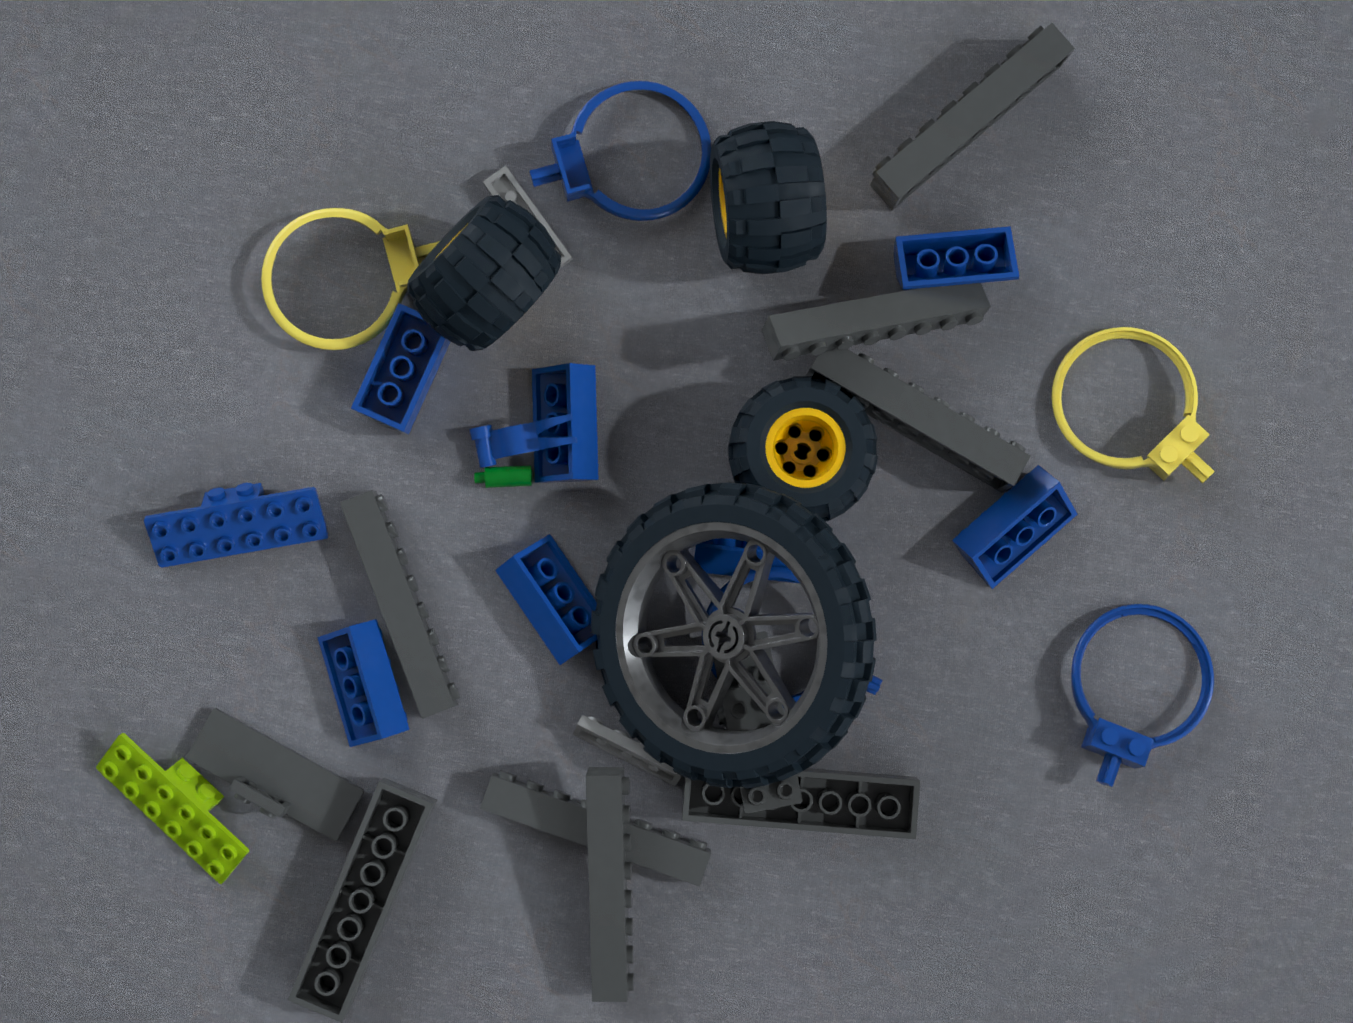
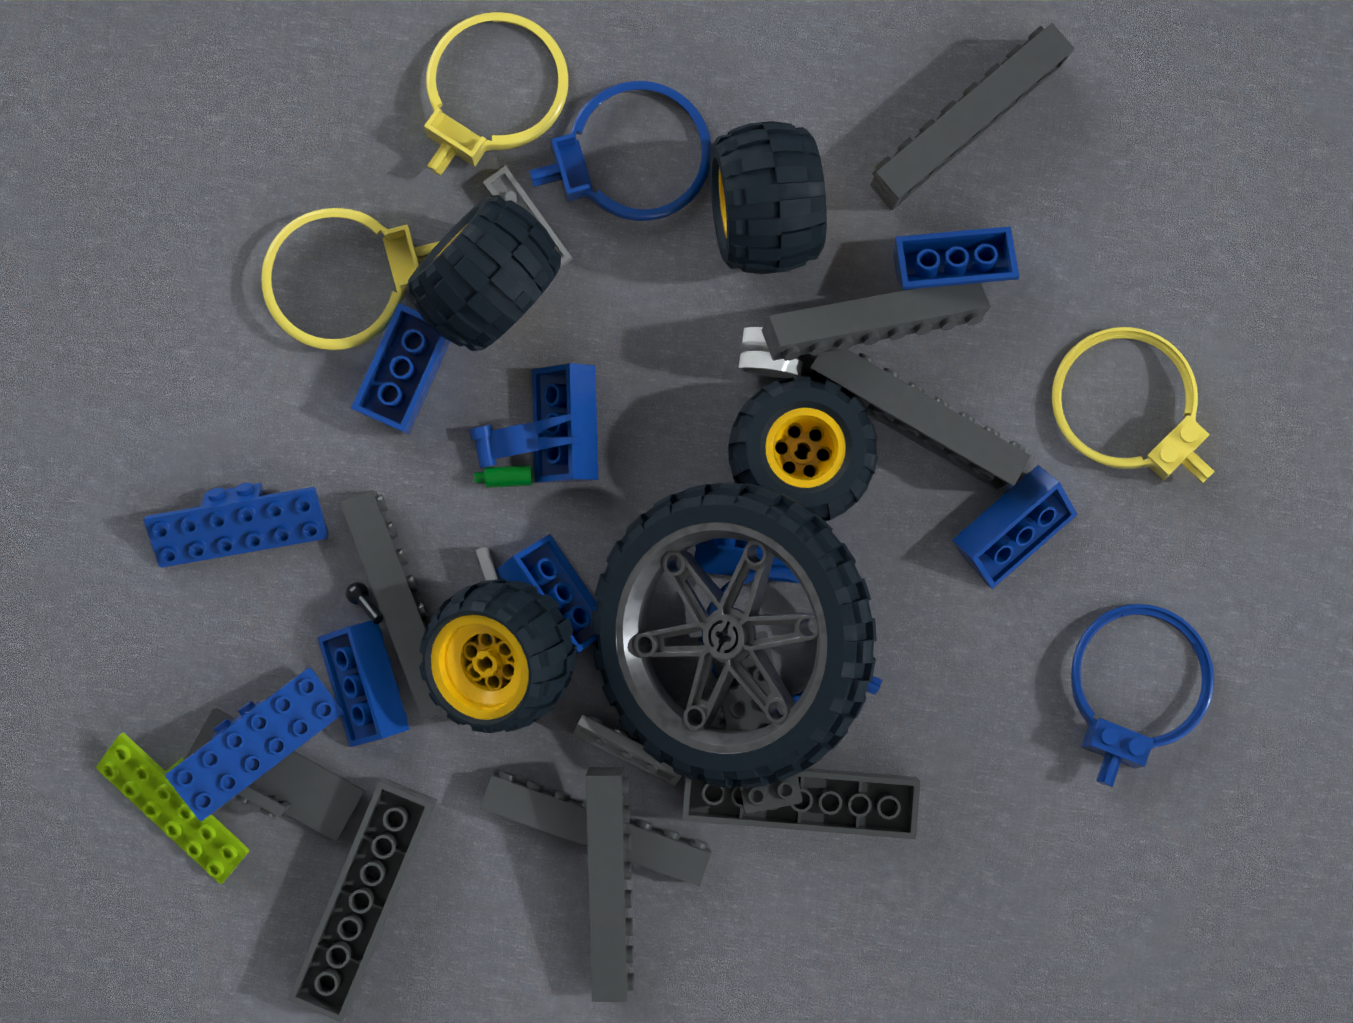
none -> blue bracket [165,668,343,821]
none -> black bar [346,582,384,624]
none -> wheel [419,579,577,733]
none -> light yellow brick [424,12,568,176]
none -> light grey tile [476,547,500,580]
none -> white wheel [738,327,803,379]

